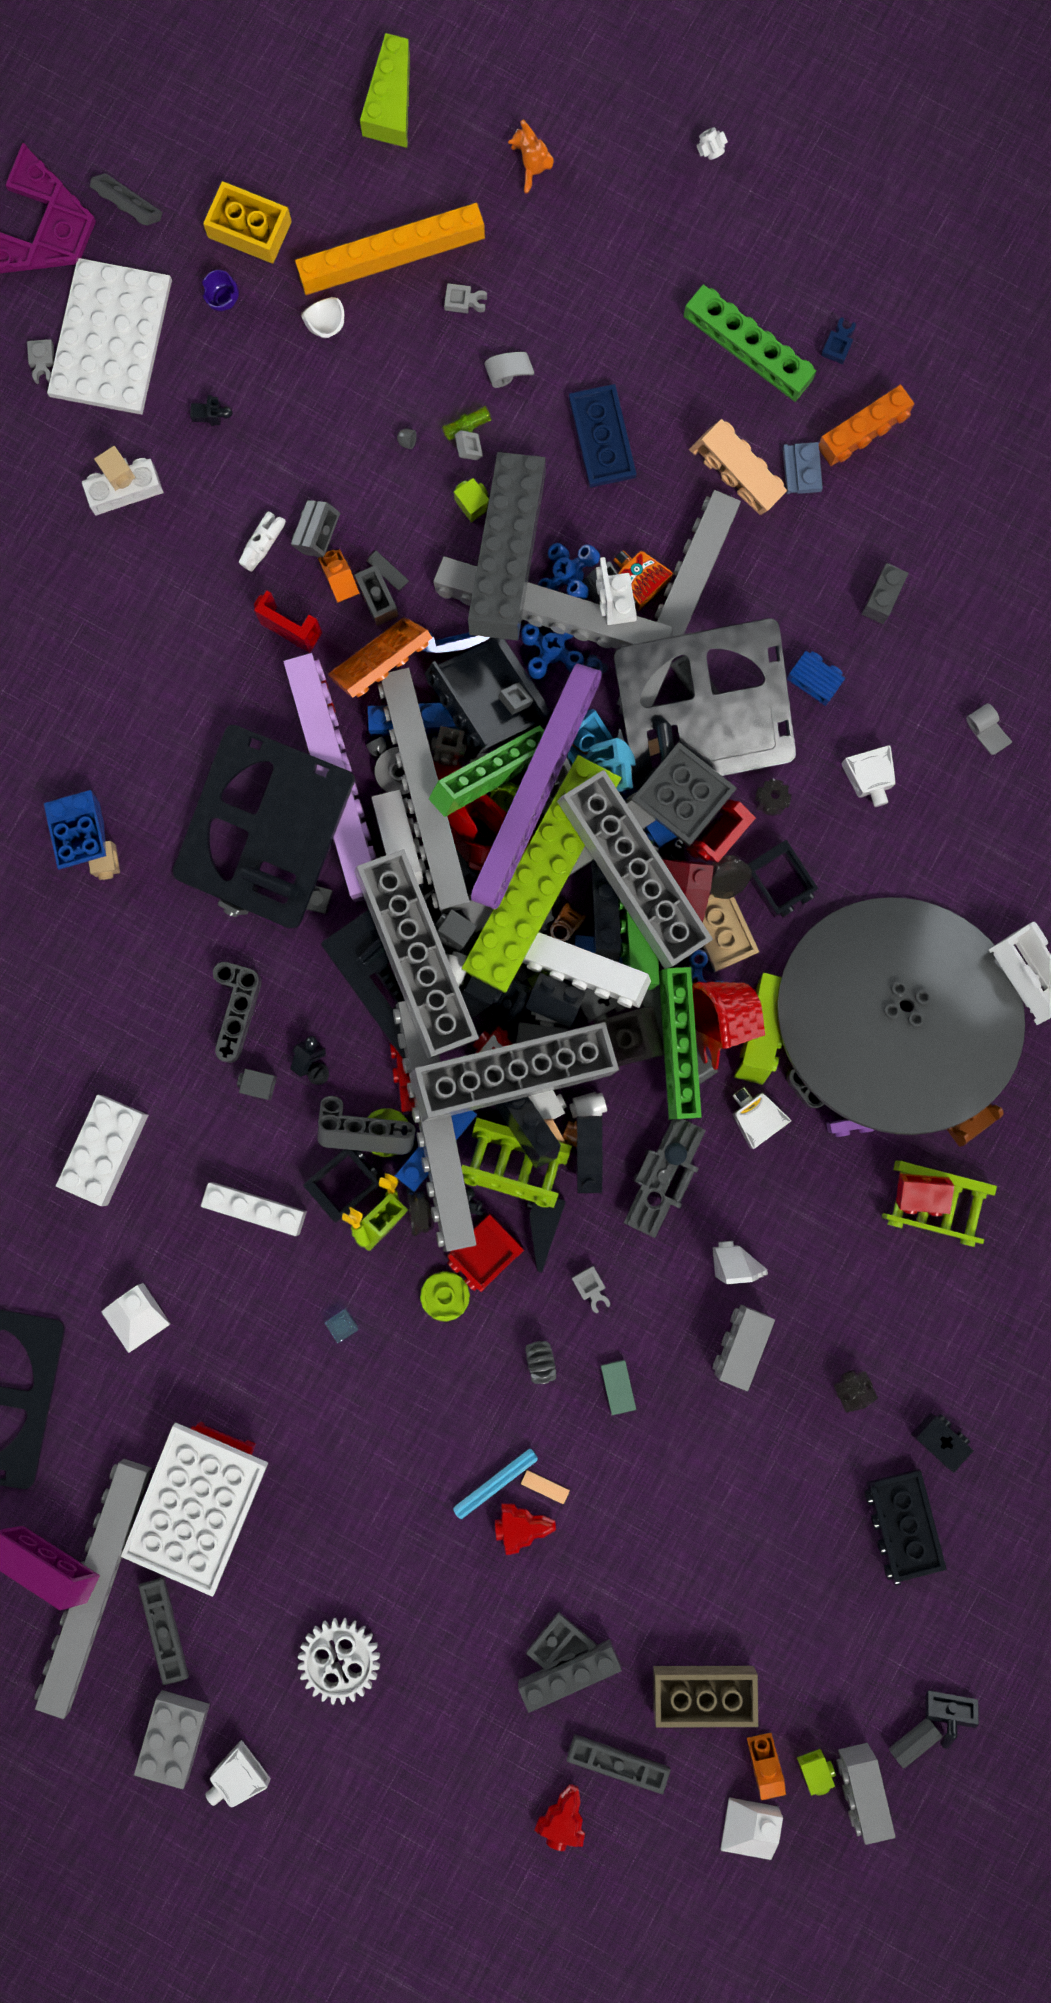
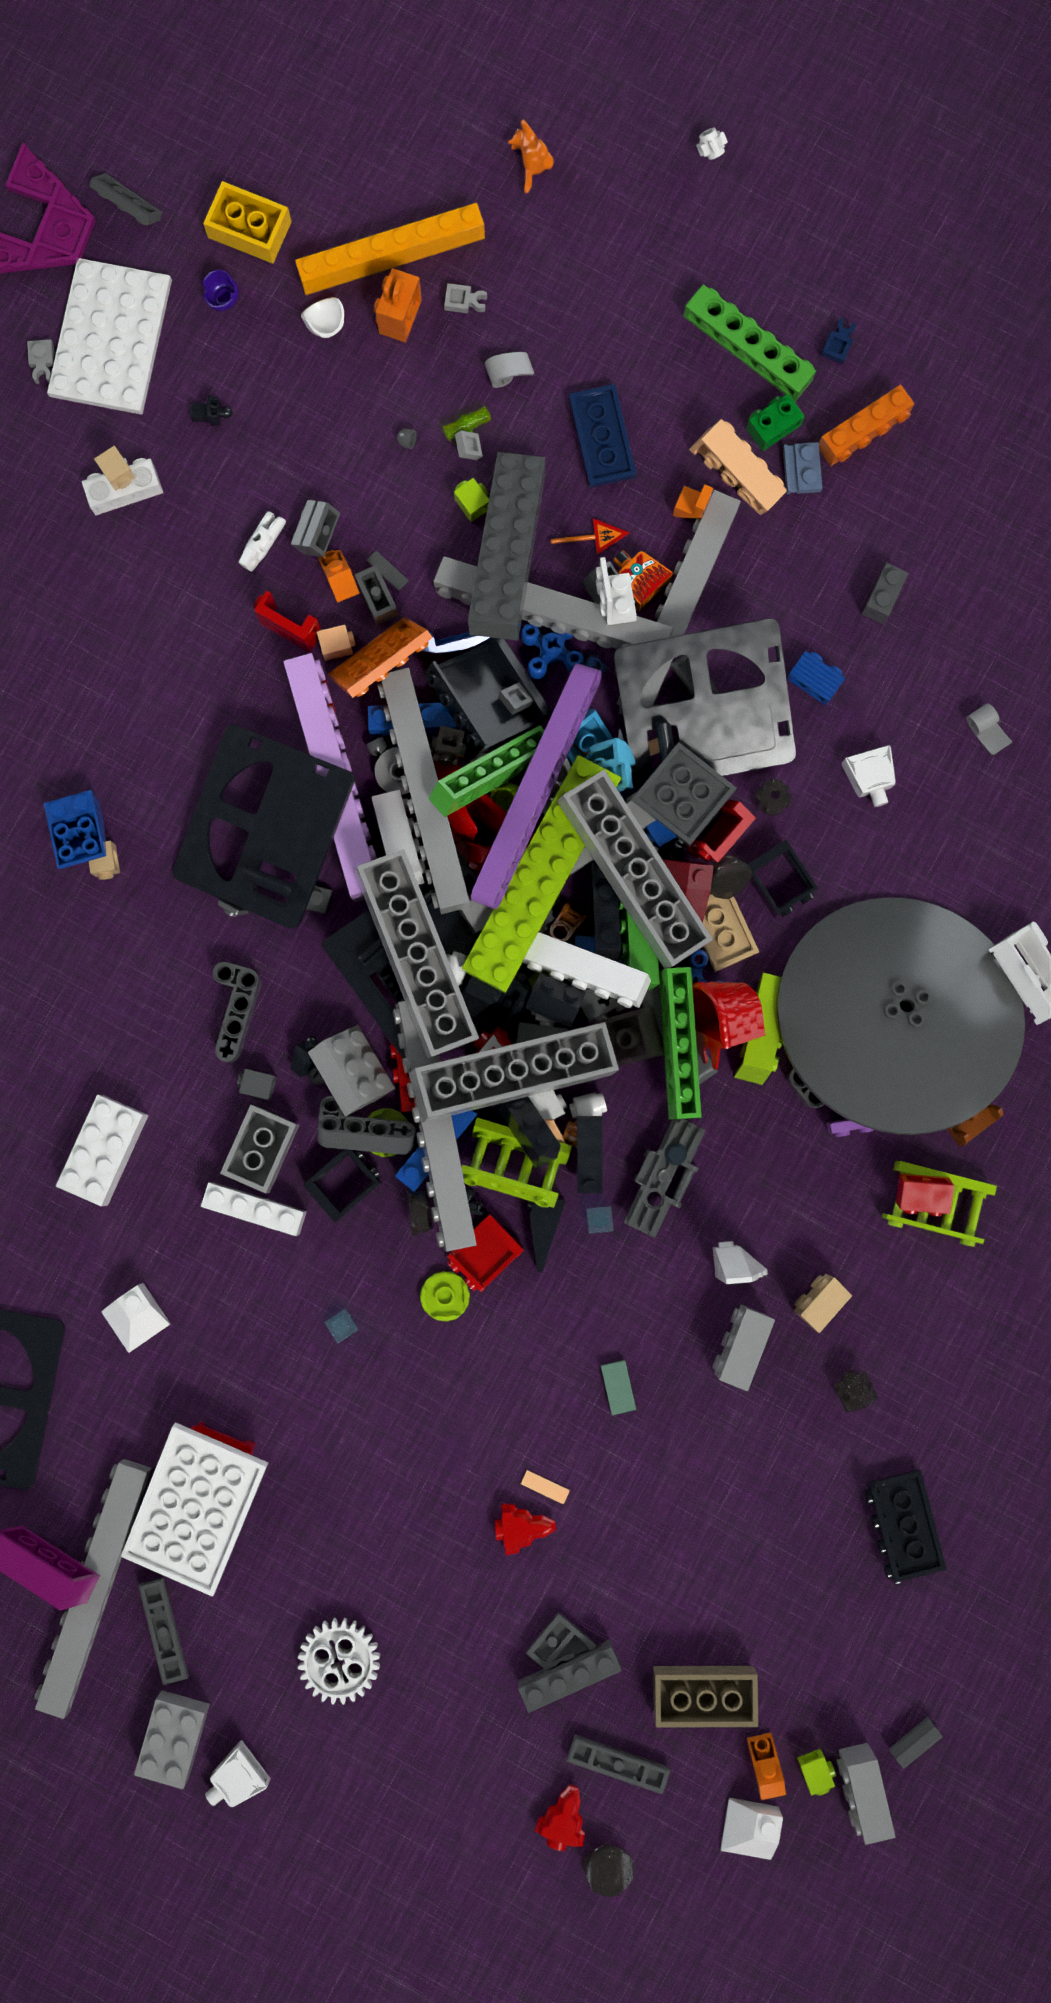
lime torso [342,1173,408,1251] -> none
lime wedge [360,33,410,148] -> none
dark grey brick [434,910,477,952] -> none
medium azure axle [453,1449,538,1519] -> none
dark grey gear [525,1341,556,1384] -> none
blue gear [537,543,600,600] -> none
light grey plate [572,1266,610,1313] -> none
white torso [733,1087,791,1149] -> none
black brick [911,1413,974,1473] -> none
black plate [926,1691,979,1749] -> none
none -> light grey brick [220,1105,299,1193]
none -> light grey brick [308,1025,395,1117]
none -> light nougat brick [317,625,356,661]
none -> orange brick [374,268,422,343]
none -> piece [550,519,630,554]
none -> clear smoke hat [582,1843,633,1897]
none -> clear light blue plate [586,1206,614,1234]
none -> orange slope [673,484,713,518]
none -> green brick [746,394,805,452]
none -> tan slope [793,1274,852,1333]

